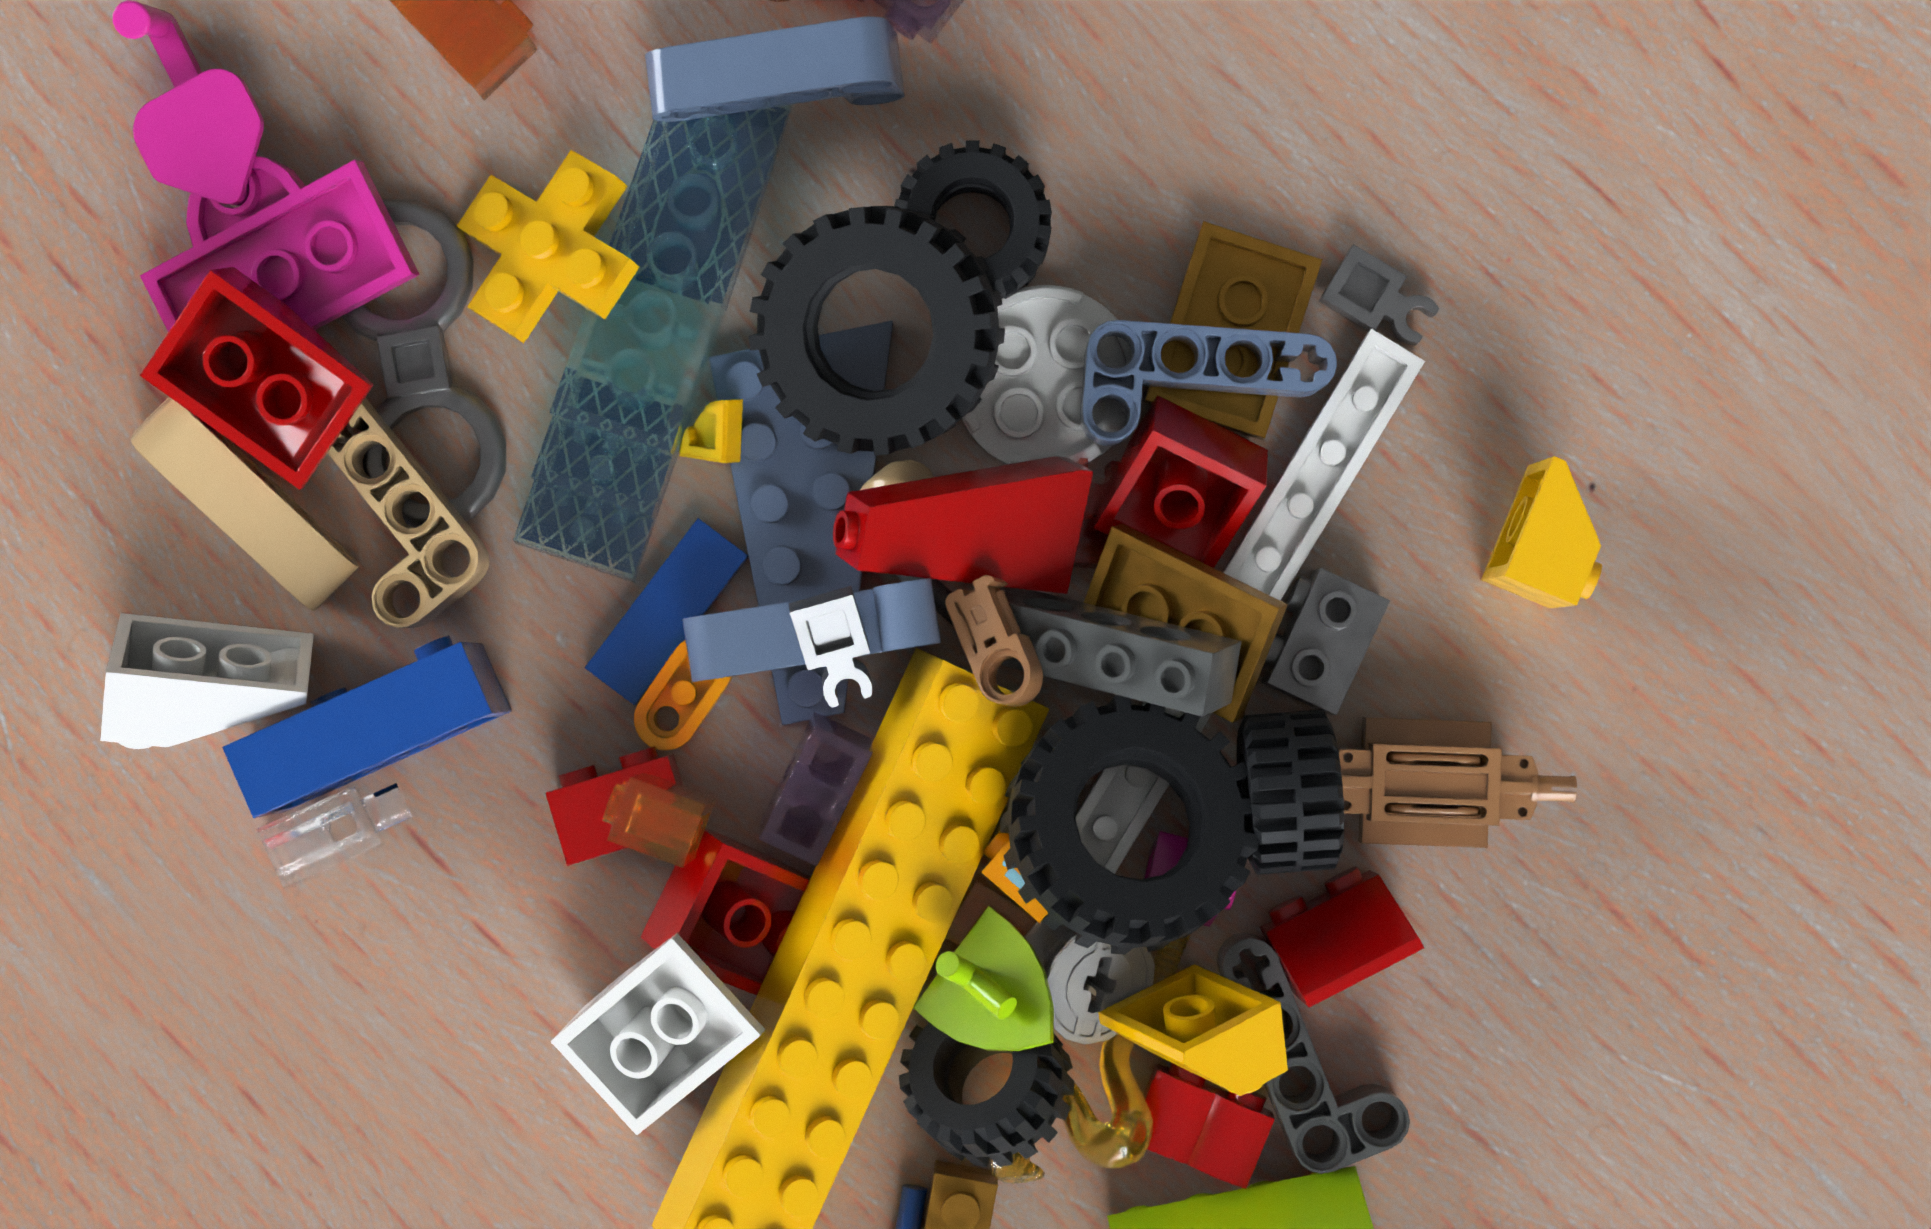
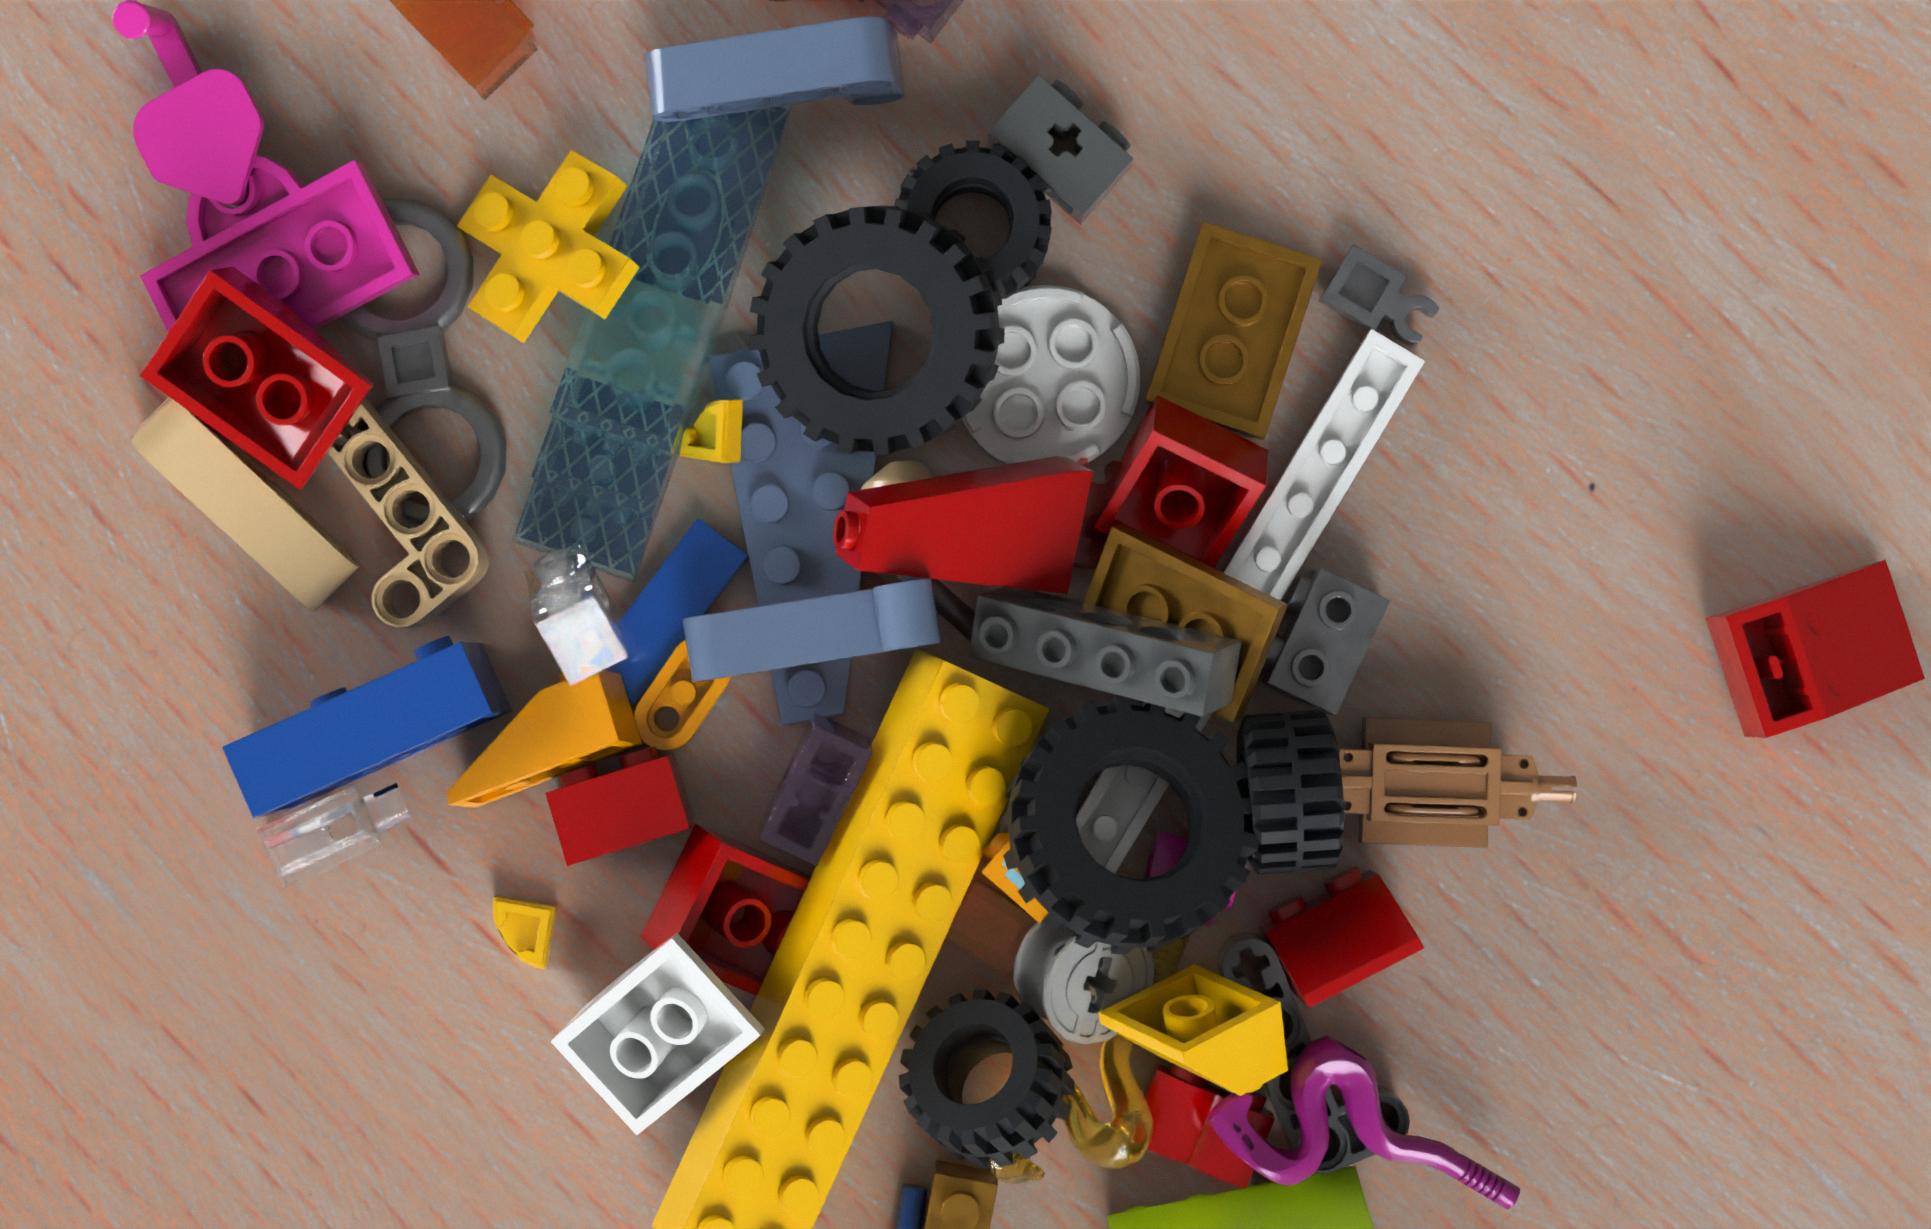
white slope [100,613,314,749] -> none
clear orange brick [603,773,716,868] -> none
plate [789,586,872,707] -> none
lime shield [913,906,1054,1051] -> none
medium nougat piece [945,575,1043,707] -> none
sand blue beam [1080,320,1337,446] -> none
yellow slope [1481,456,1602,608] -> none
none -> light orange slope [446,663,642,808]
none -> yellow tile [493,895,558,969]
none -> clear brick [524,544,628,686]
none -> dark grey brick [988,75,1133,225]
none -> magenta animal [1207,1035,1520,1209]
none -> red slope [1706,560,1925,738]

